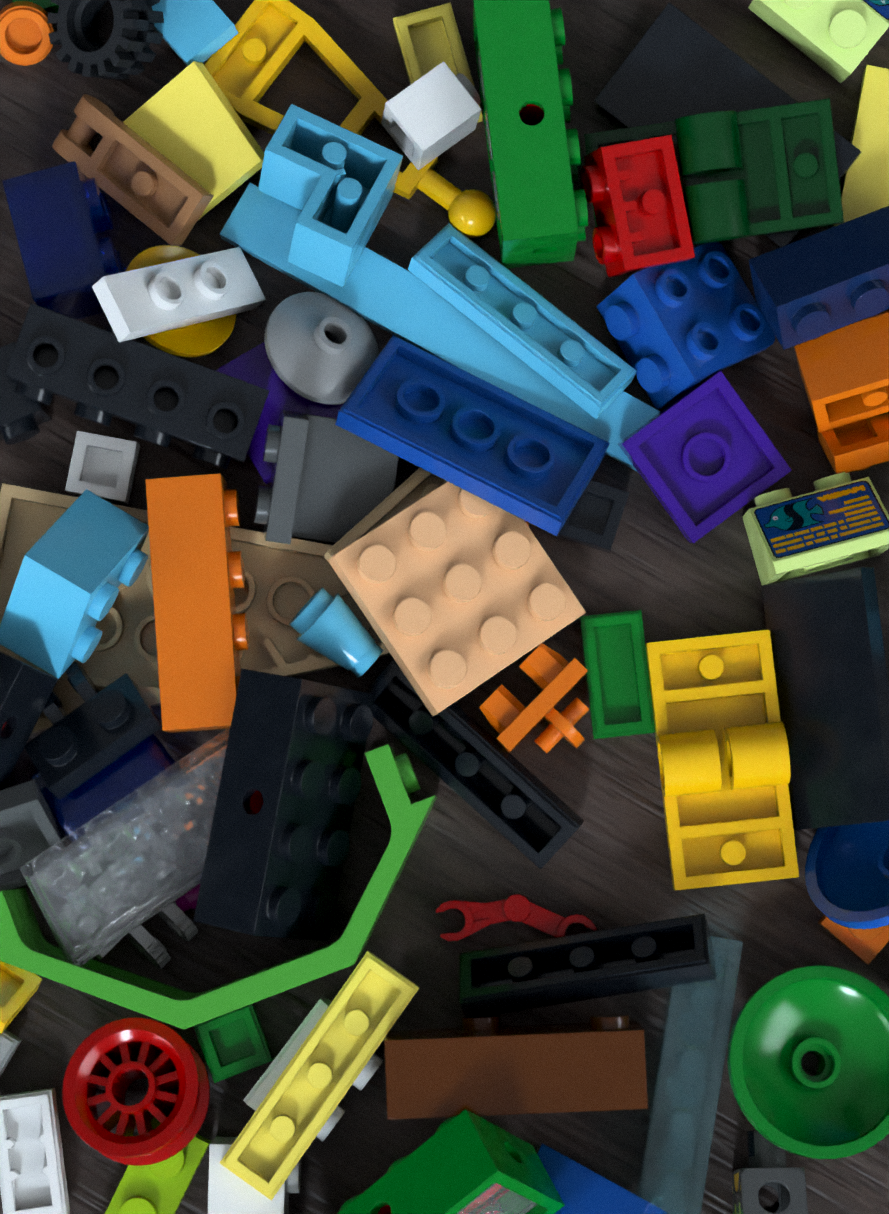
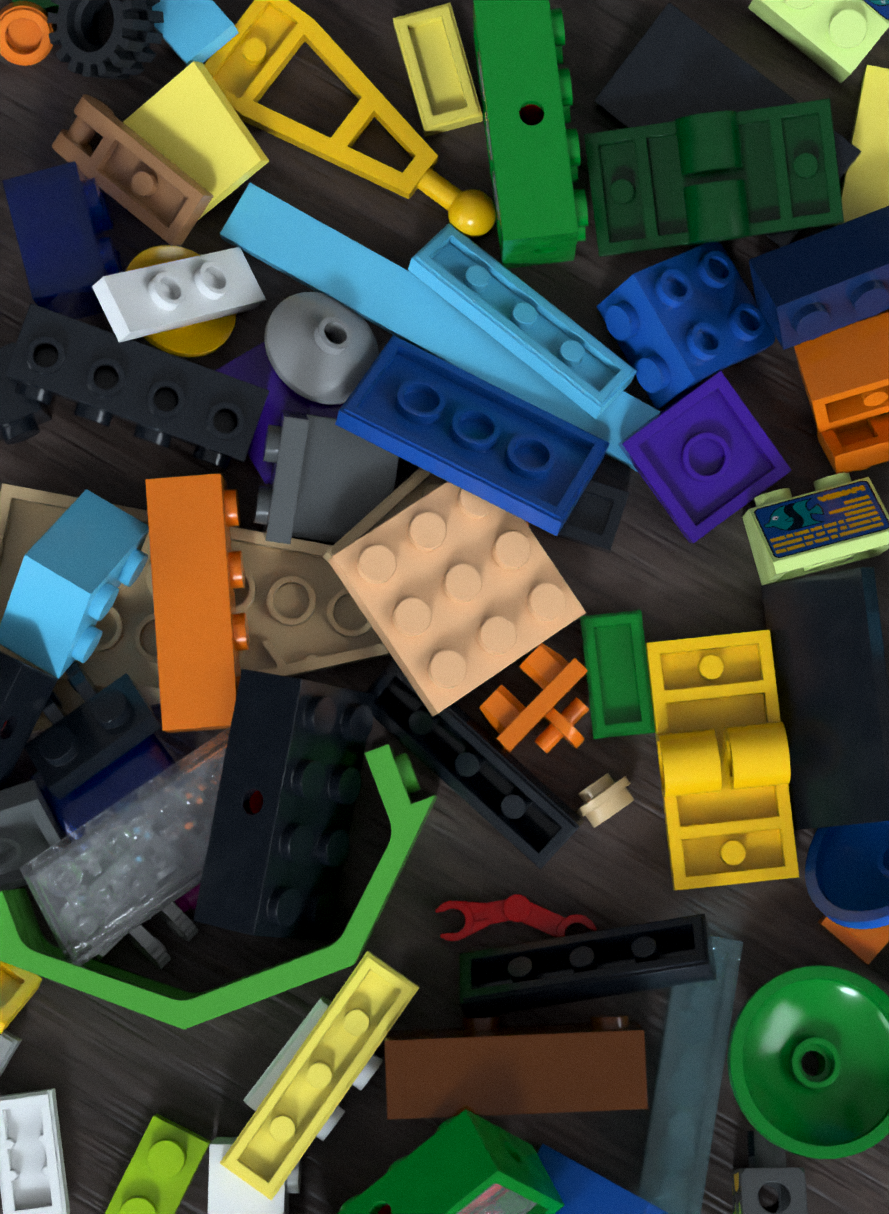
red wheel [62,1018,210,1166] -> none
white plate [65,431,140,505] -> none
green tile [193,1003,274,1083] -> none
medium azure brick [258,104,403,287] -> none
medium azure cone [289,587,383,678] -> none
white brick [381,61,481,170] -> none
red bracket [580,135,695,277] -> none
none -> tan plate [575,773,635,828]

